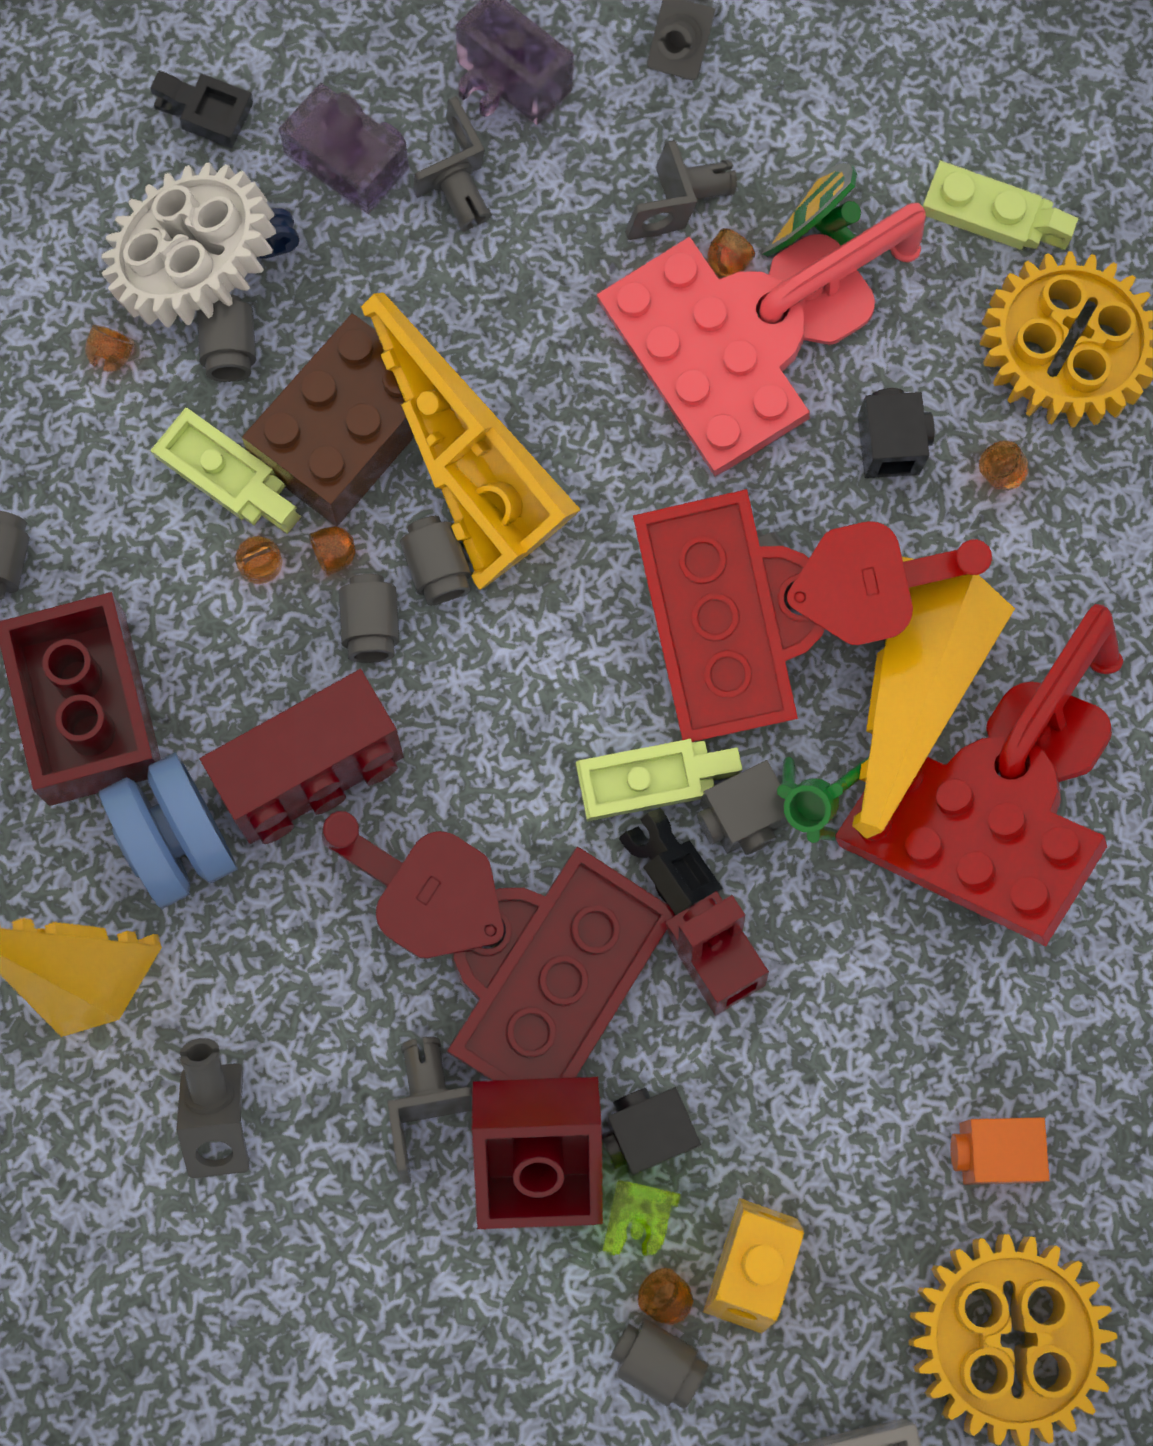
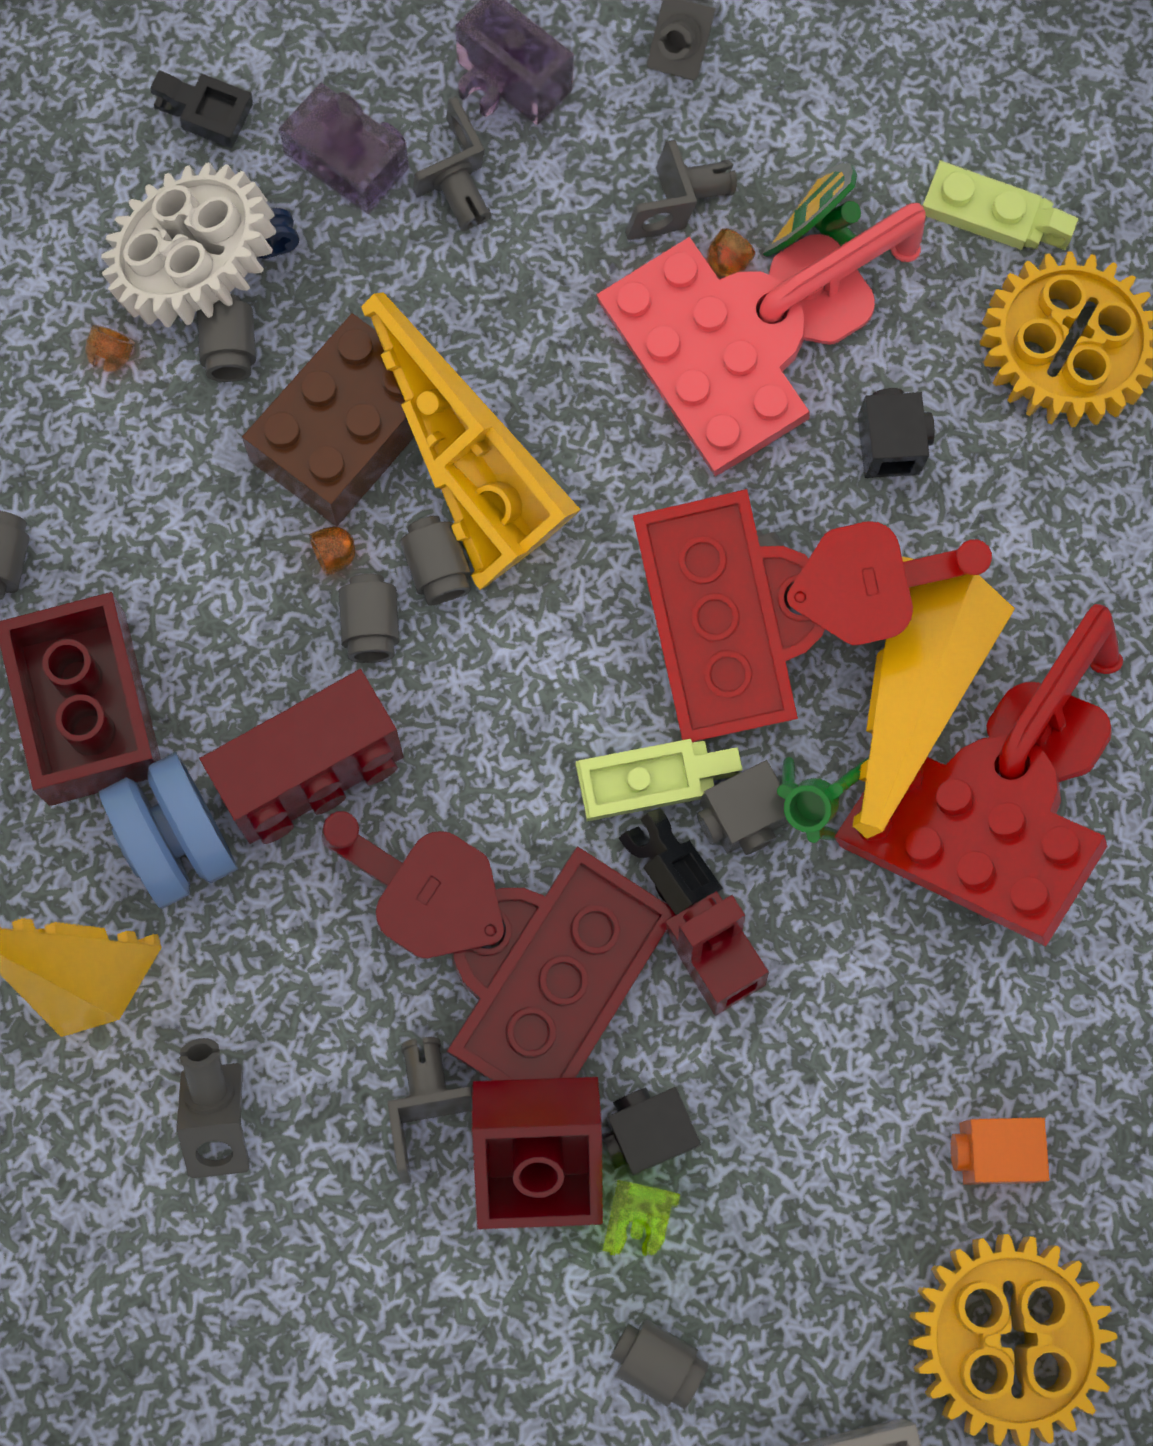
yellowish green hinge [150,407,301,534] -> none
clear orange hinge [235,535,283,584] -> none
clear orange hinge [638,1268,694,1325] -> none
yellow torso [703,1198,804,1334] -> none
clear orange hinge [979,440,1029,491] -> none

